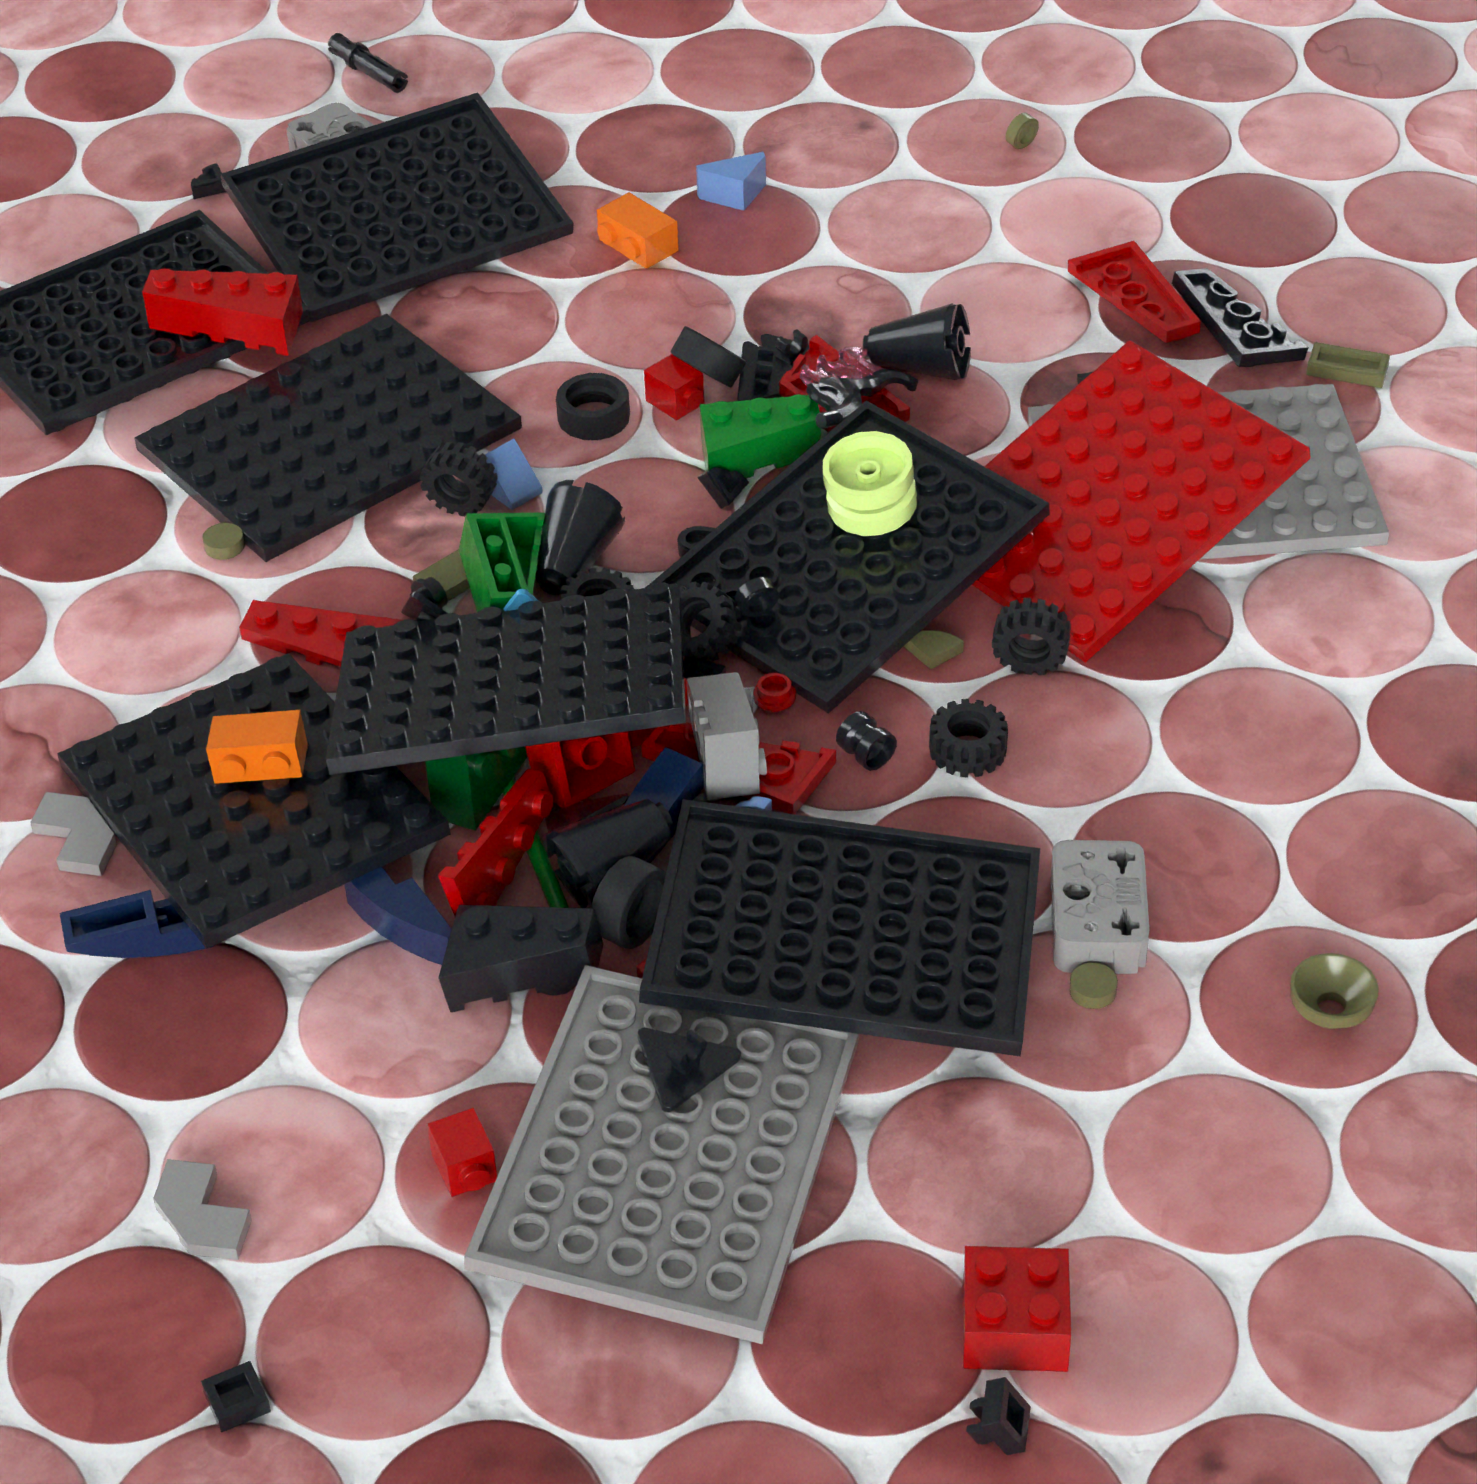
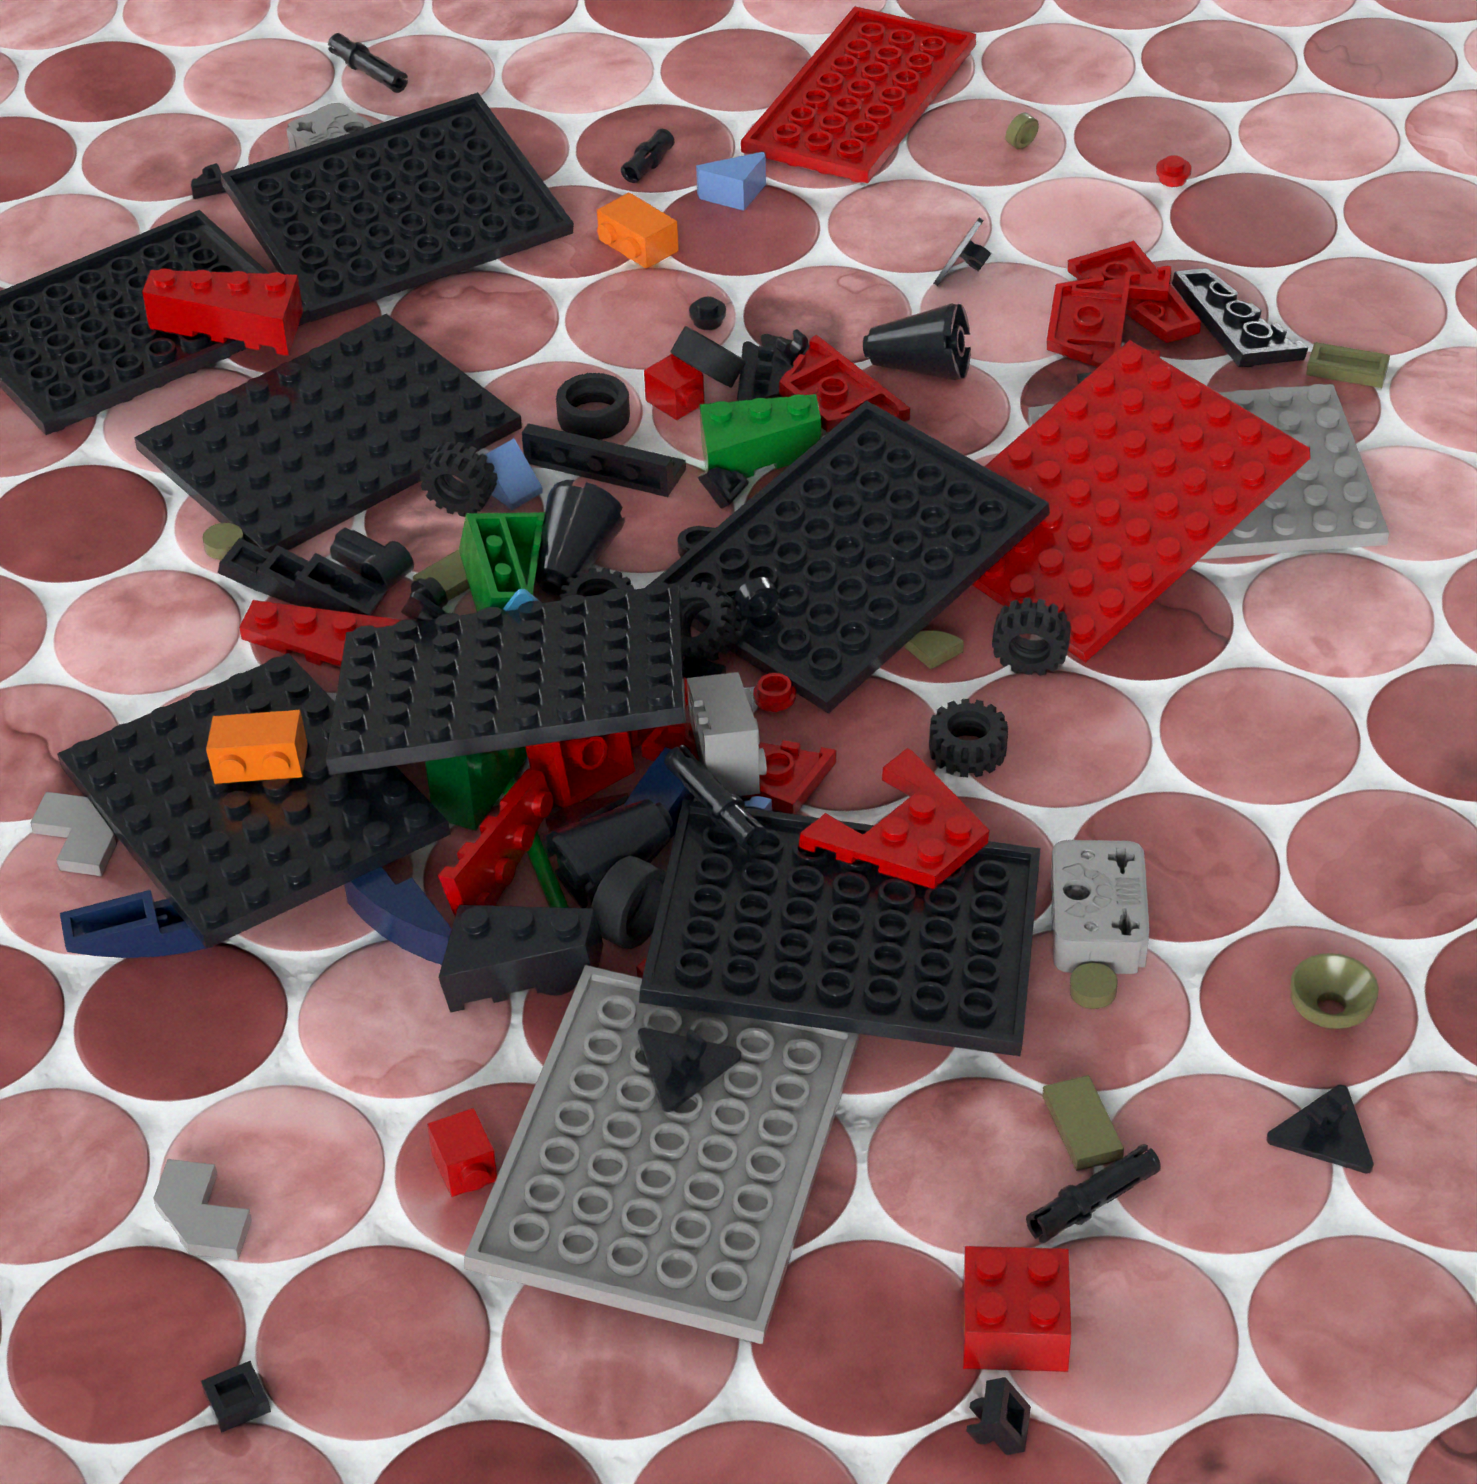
black piece [800,346,918,429] -> none
yellowish green wheel [823,431,917,536] -> none
black wheel [836,711,897,771] -> none
none -> black slope [218,538,388,616]
none -> black piece [330,527,414,589]
none -> black fence [522,423,686,497]
none -> black pin [621,128,675,183]
none -> black pin [664,745,766,850]
none -> black plate [689,296,726,330]
none -> red plate [741,6,976,183]
none -> red wing [799,748,990,889]
none -> black piece [933,217,992,287]
none -> black pin [1026,1144,1161,1243]
none -> olive tile [1043,1075,1124,1171]
none -> red wing [1047,266,1172,367]
none -> red plate [1156,155,1192,187]
none -> black piece [1266,1085,1374,1174]

